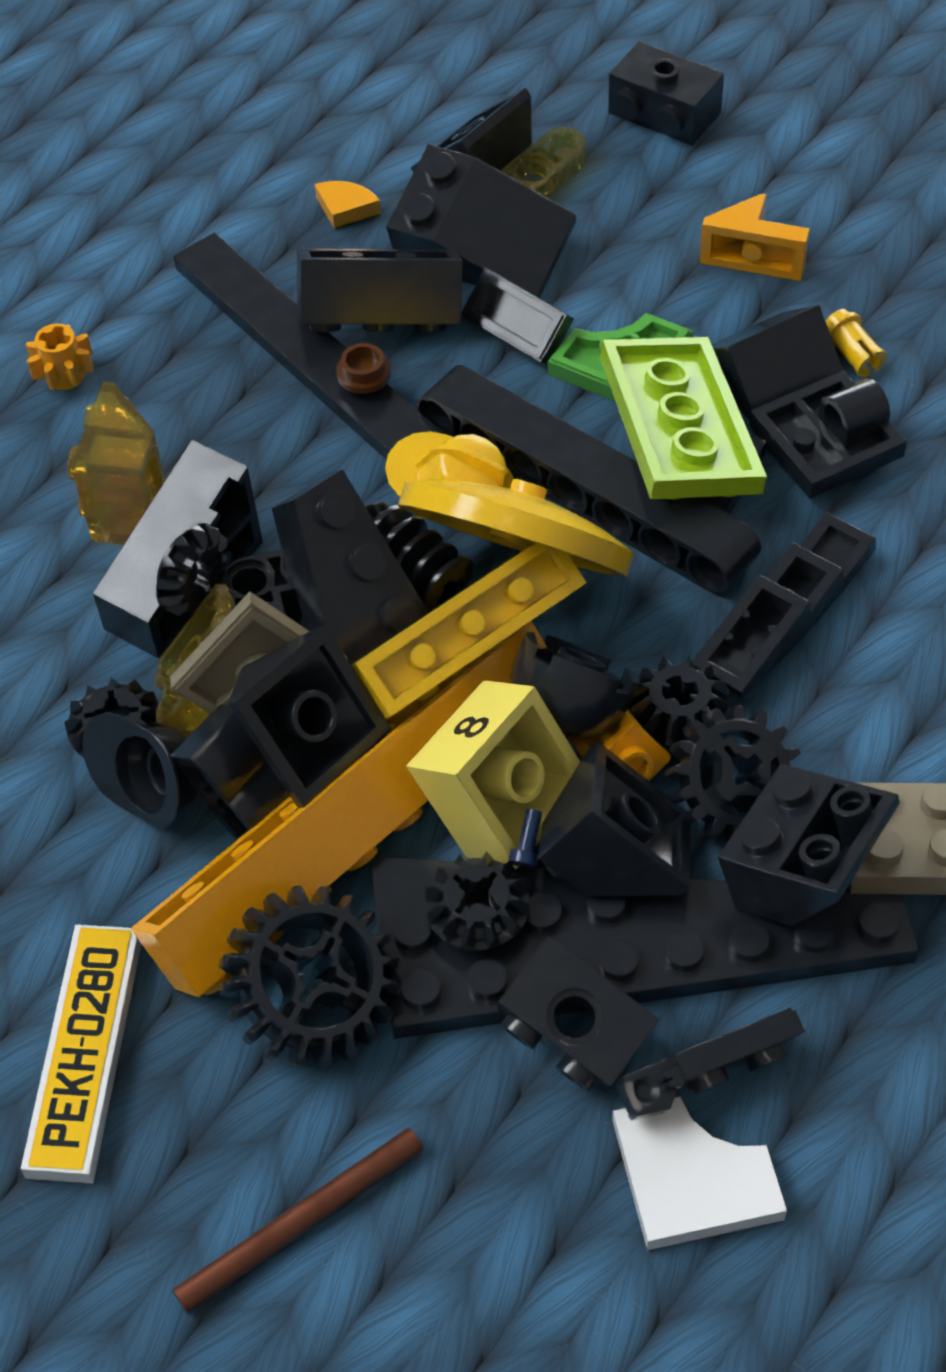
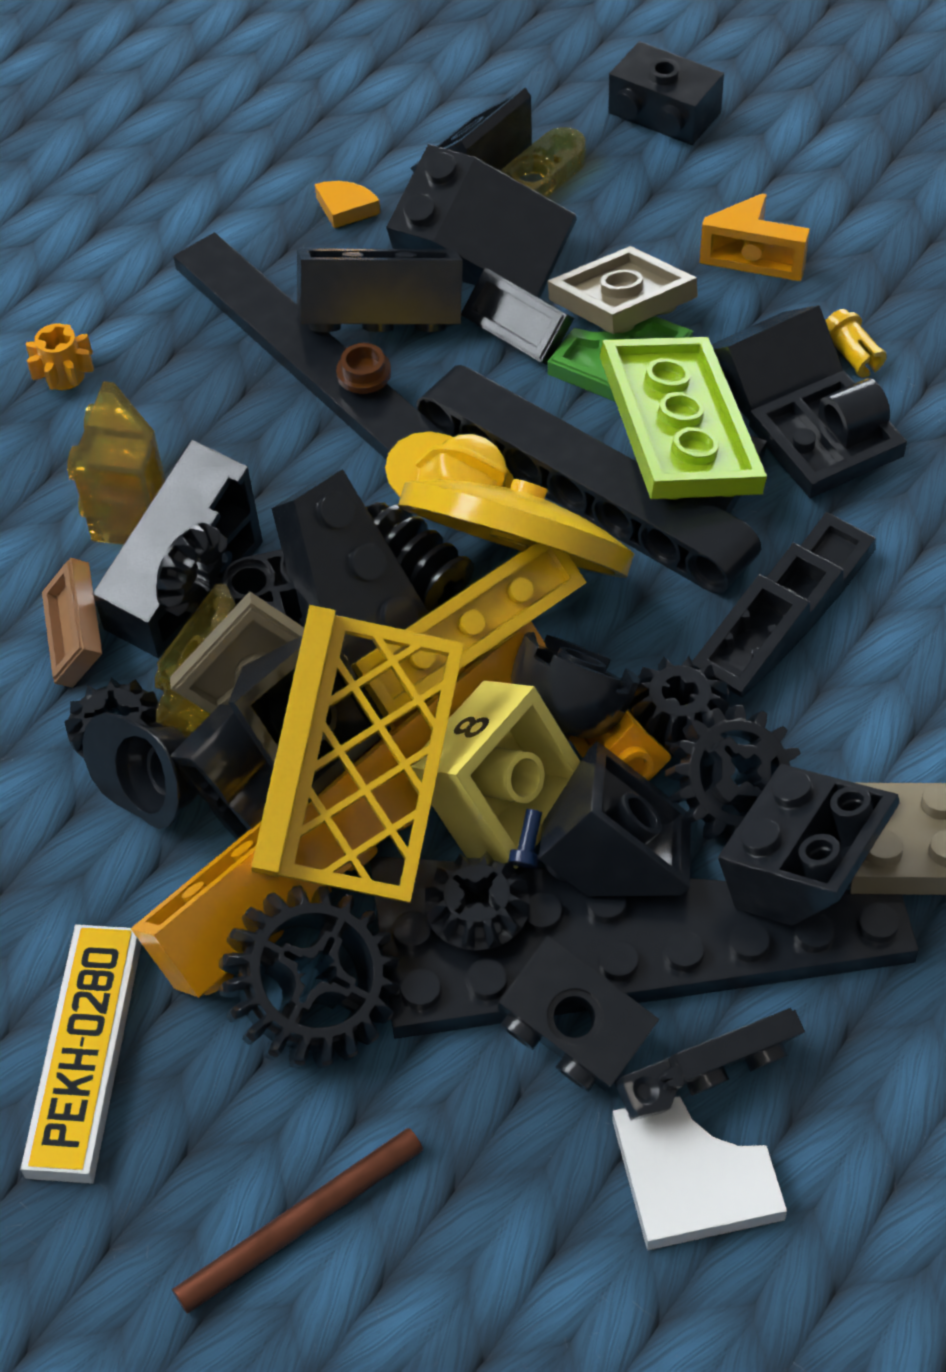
none -> medium nougat tile [42,558,102,688]
none -> yellow fence [251,605,464,903]
none -> dark tan plate [547,246,698,334]

